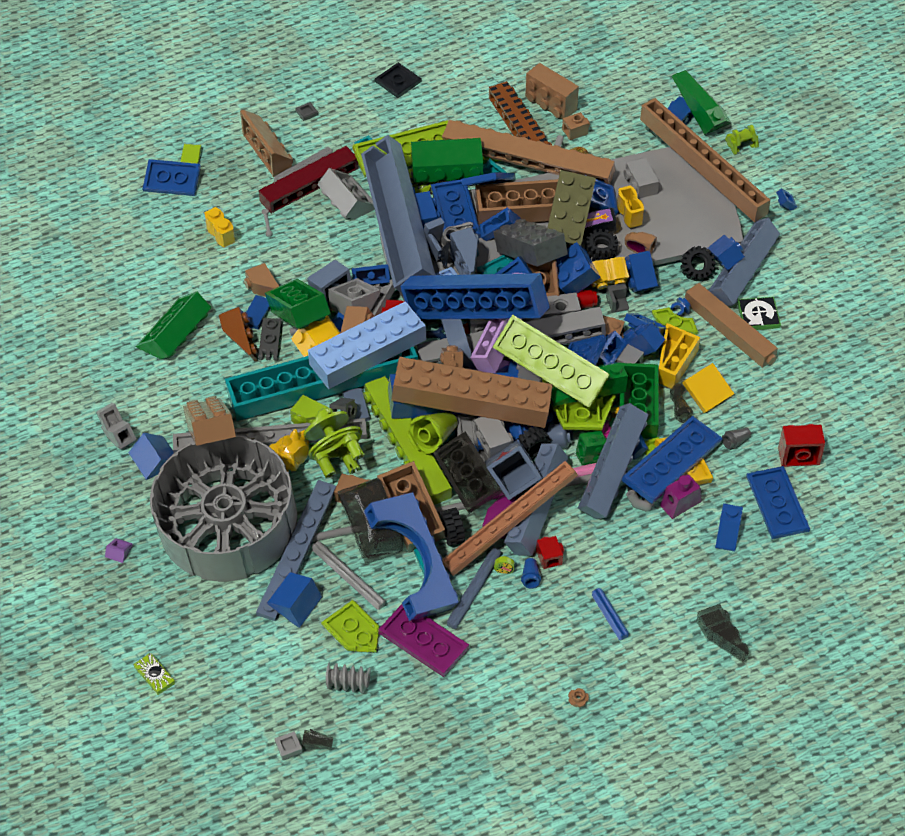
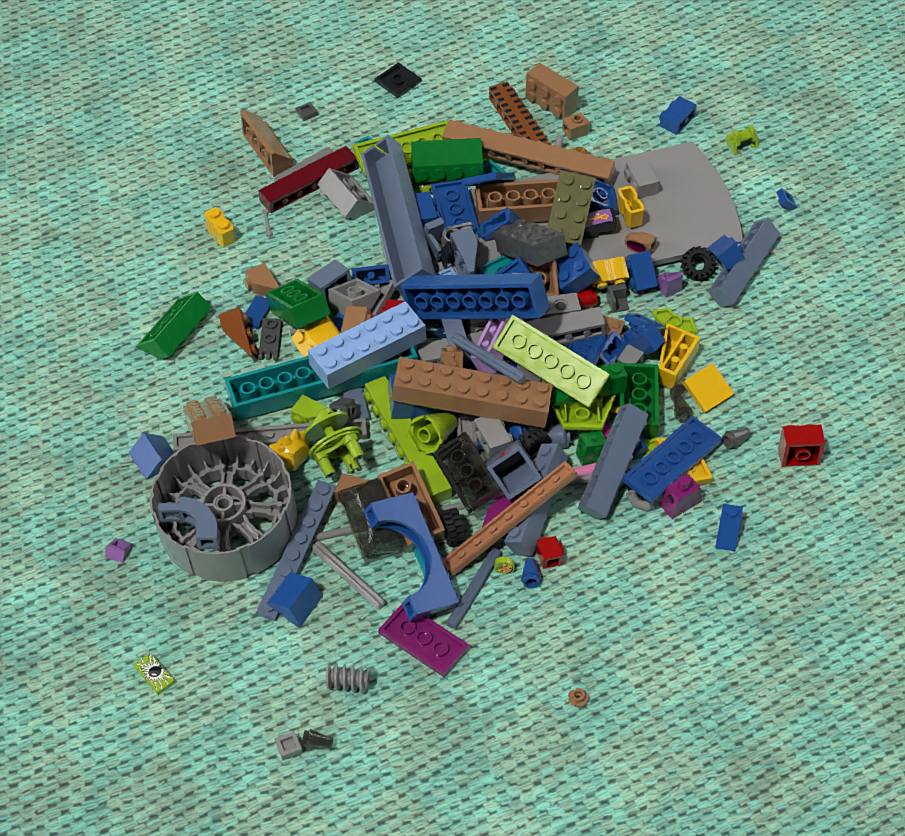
light grey brick [96,403,137,449] -> none
blue tile [142,159,201,196] -> none
lime tile [180,144,202,164] -> none
lime tile [321,600,379,653] -> none
black tyre [585,229,618,261] -> none
blue axle [592,588,629,640] -> none
medium nougat brick [640,98,771,222] -> none
green wedge [671,70,731,135] -> none
blue plate [671,297,691,317] -> none
medium nougat brick [685,283,778,368] -> none
clear smoke slope [696,604,749,663] -> none
tile [737,297,781,330] -> none
blue tile [746,466,810,539] -> none
none -> sand blue arch [158,497,219,549]
none -> sand blue axle [452,333,526,384]
none -> medium lavender slope [656,272,683,298]

